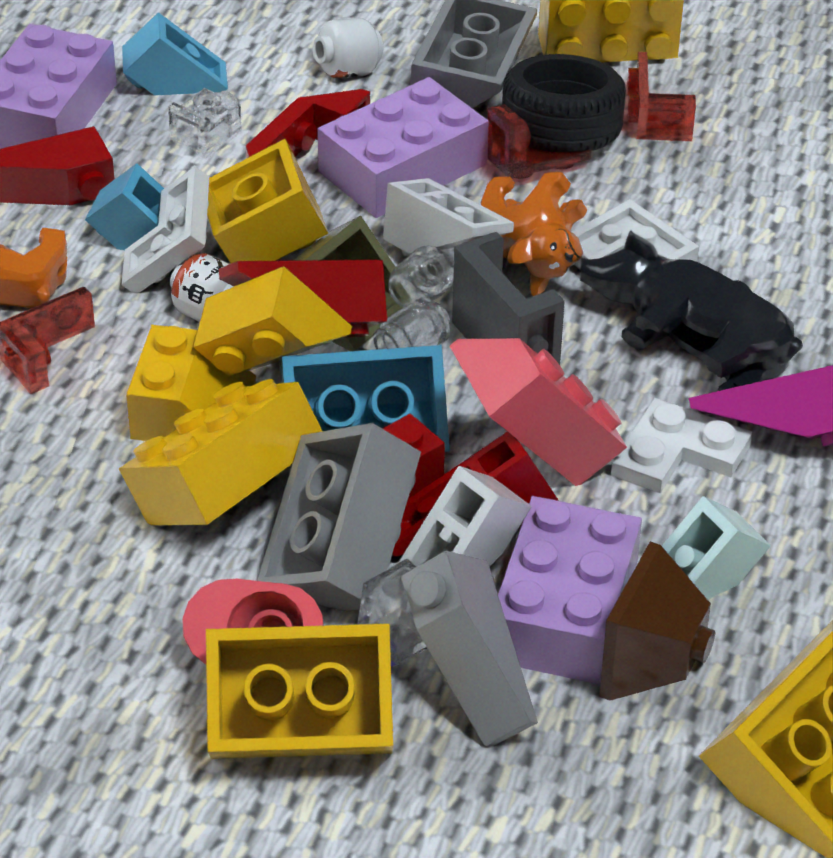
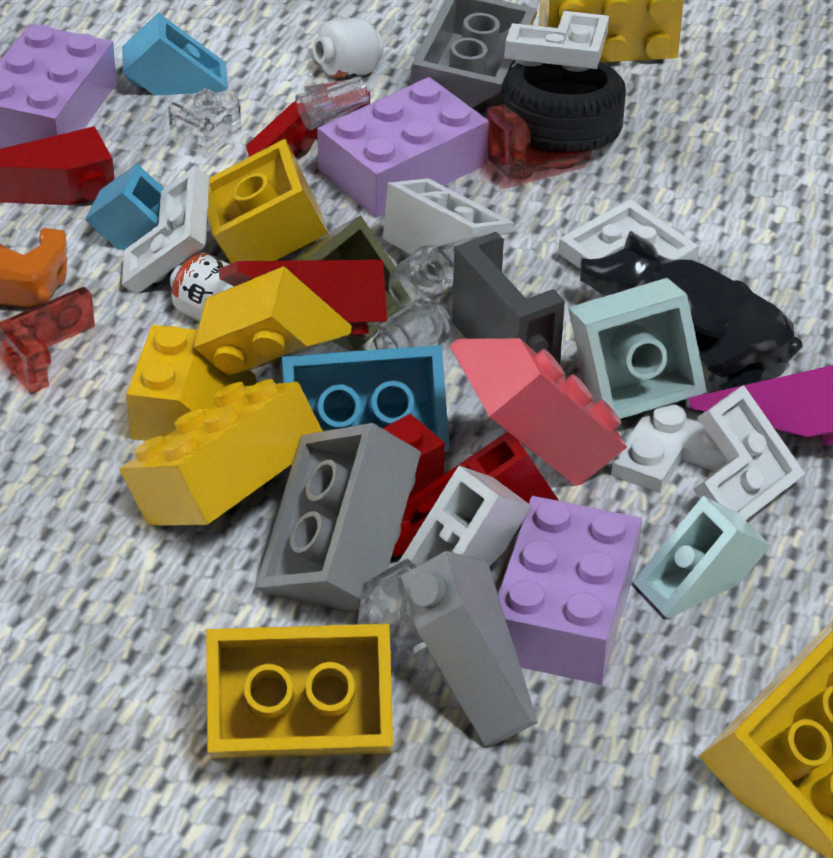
coral piece [182,578,324,665] -> none
orange animal [481,172,587,296] -> none
reddish brown slope [599,541,715,701] -> none
clear red bracket [627,52,696,141] -> none
none -> clear cone [295,76,370,131]
none -> white plate [504,11,609,72]
none -> light aqua brick [568,278,707,419]
none -> white plate [693,385,805,521]

